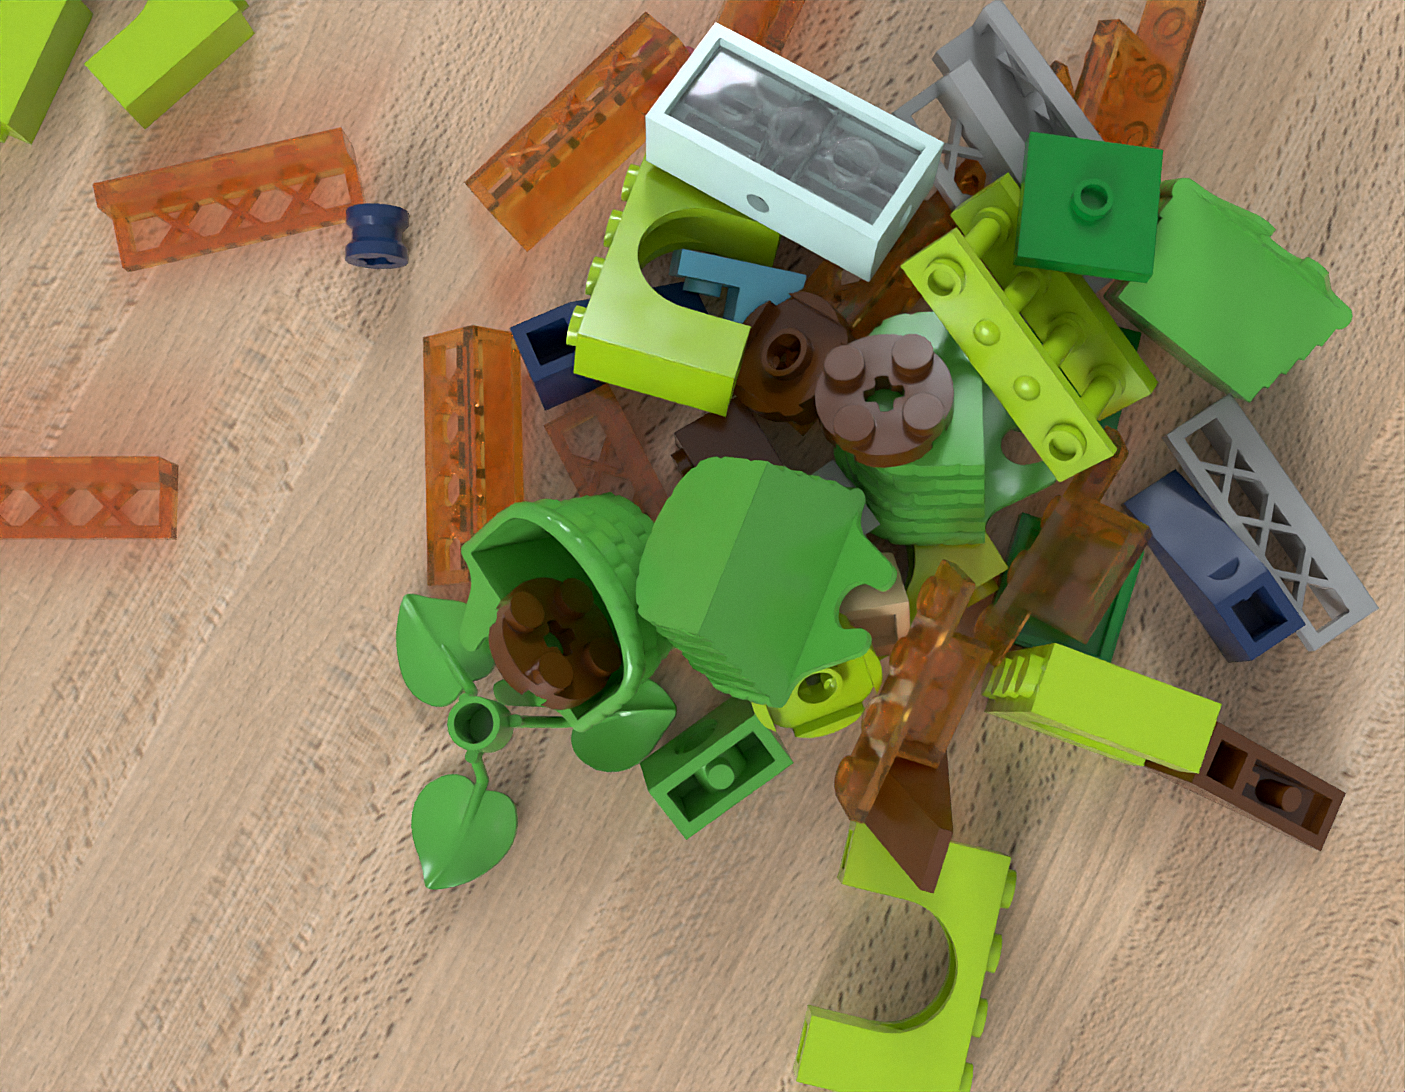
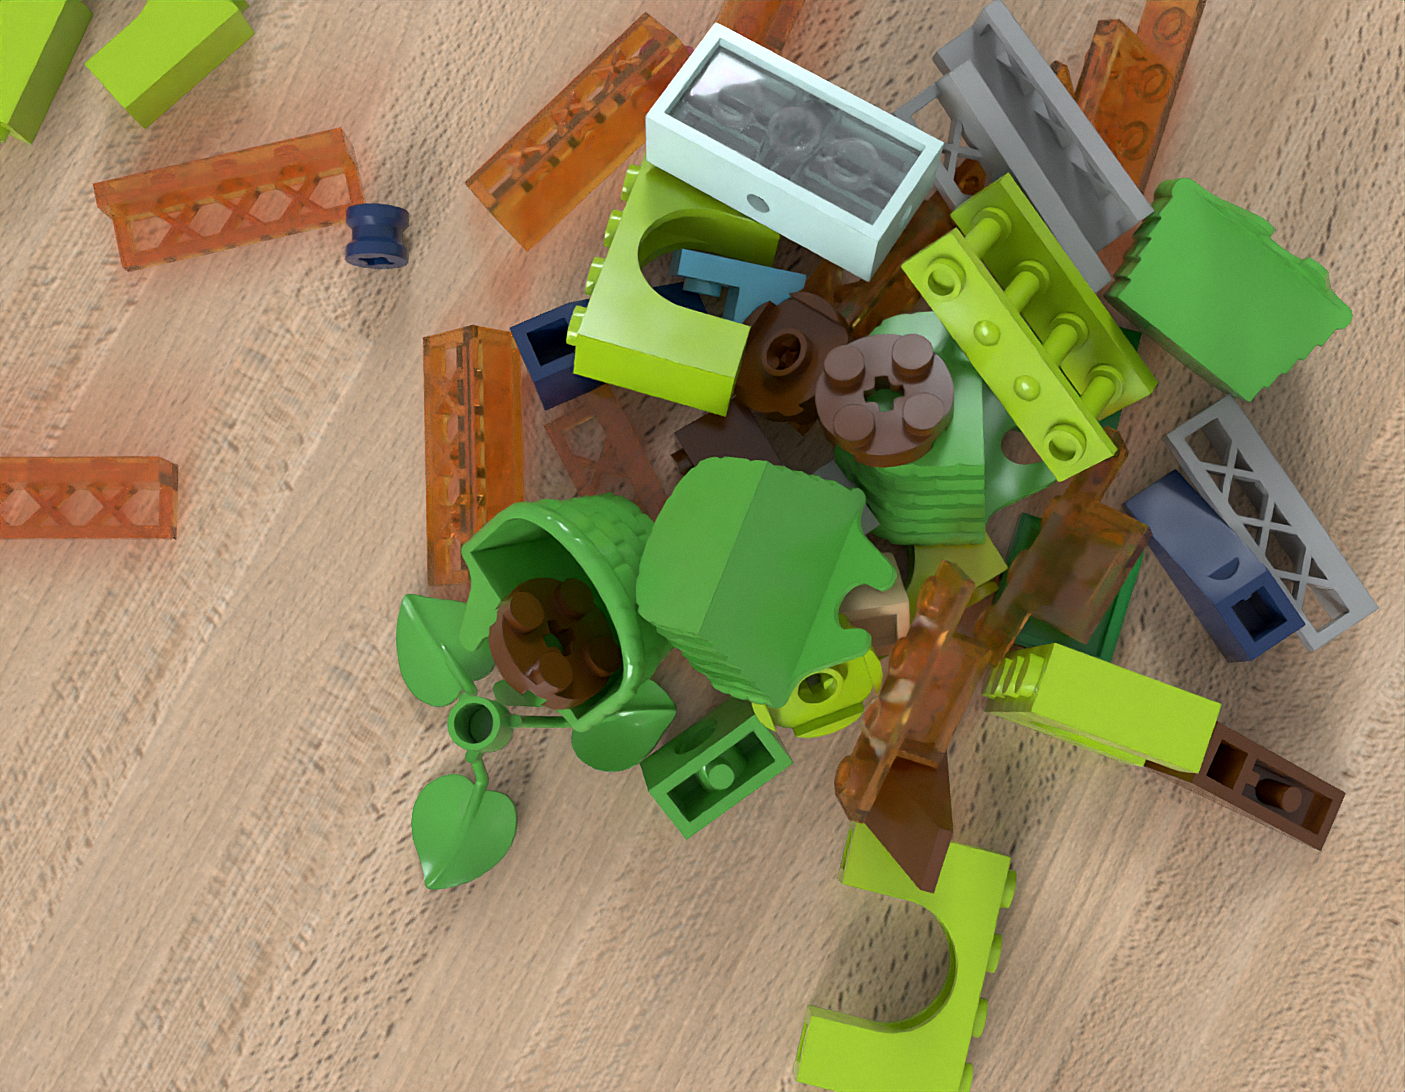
green plate [1013,131,1163,283] -> none

